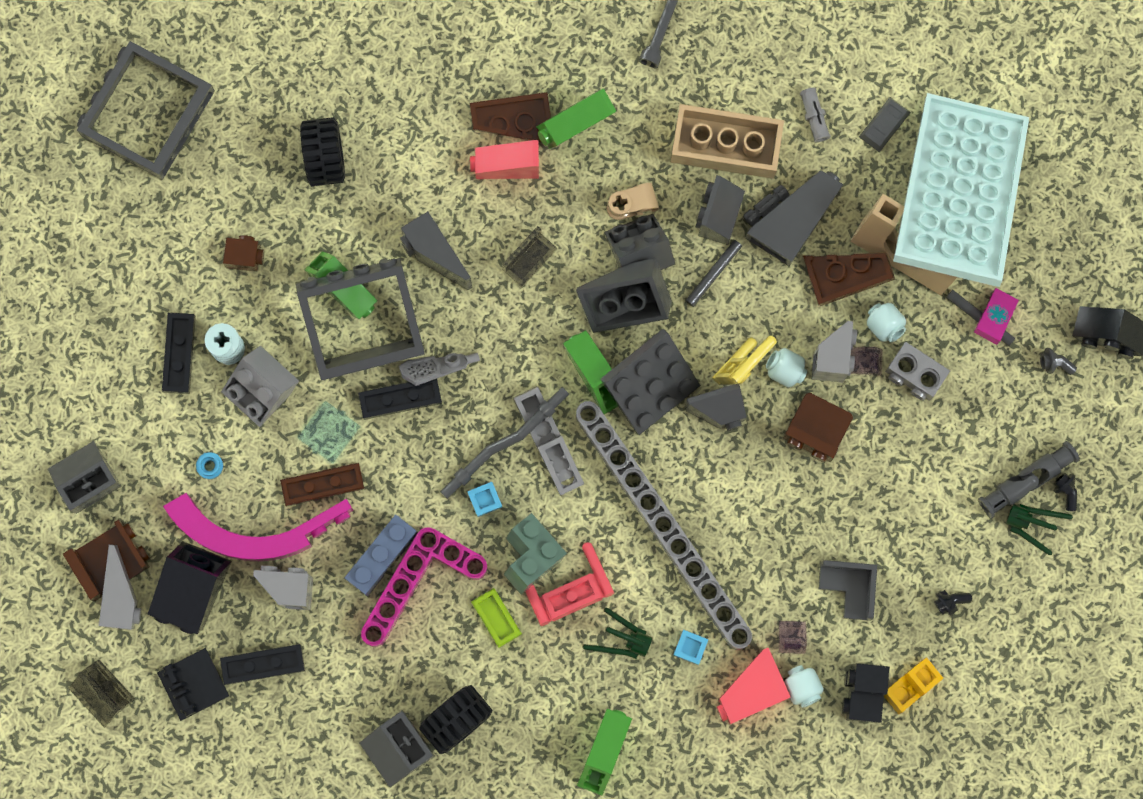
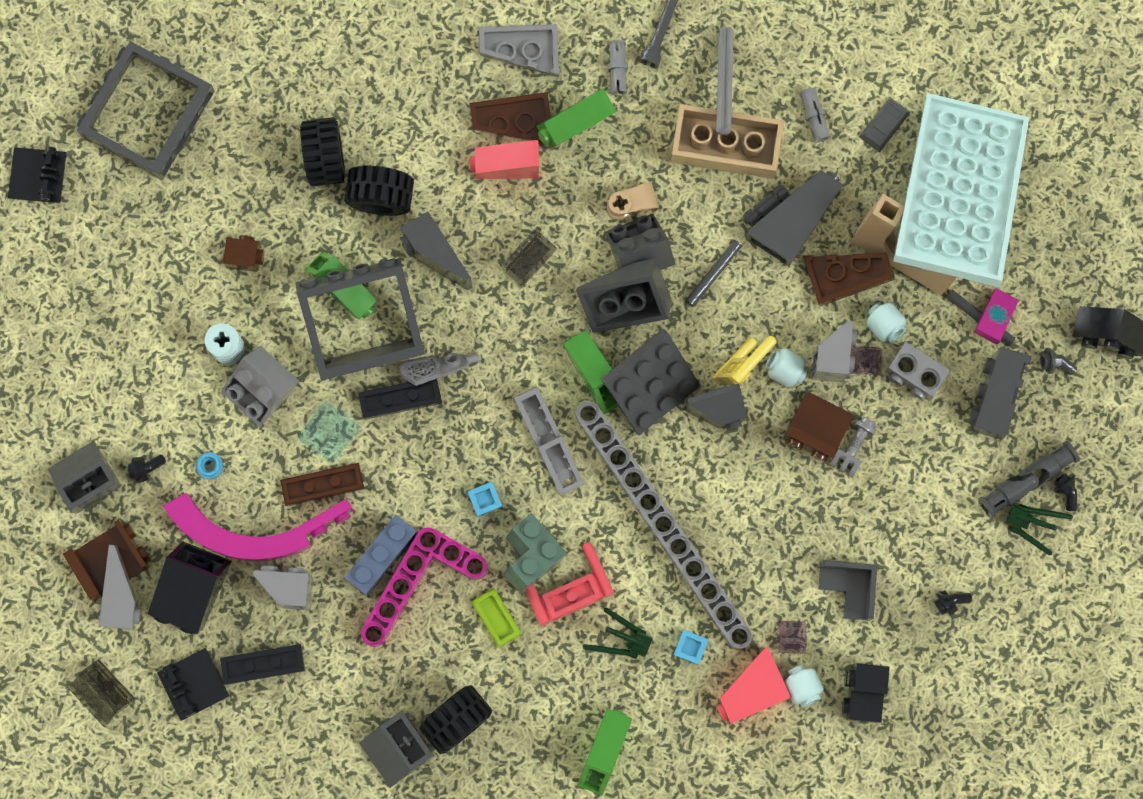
black plate [162,313,196,394] -> none
dark grey bar [440,387,569,499] -> none
dark grey slope [695,175,745,245] -> none
yellow slope [884,657,944,715] -> none
none -> black hinge [8,147,67,203]
none -> black plate [128,454,166,483]
none -> black tyre [344,165,414,216]
none -> light grey wing [479,24,559,77]
none -> light grey pin [608,40,628,94]
none -> light grey axle [716,27,734,135]
none -> light grey hinge [829,416,876,478]
none -> dark grey wedge [969,347,1032,440]

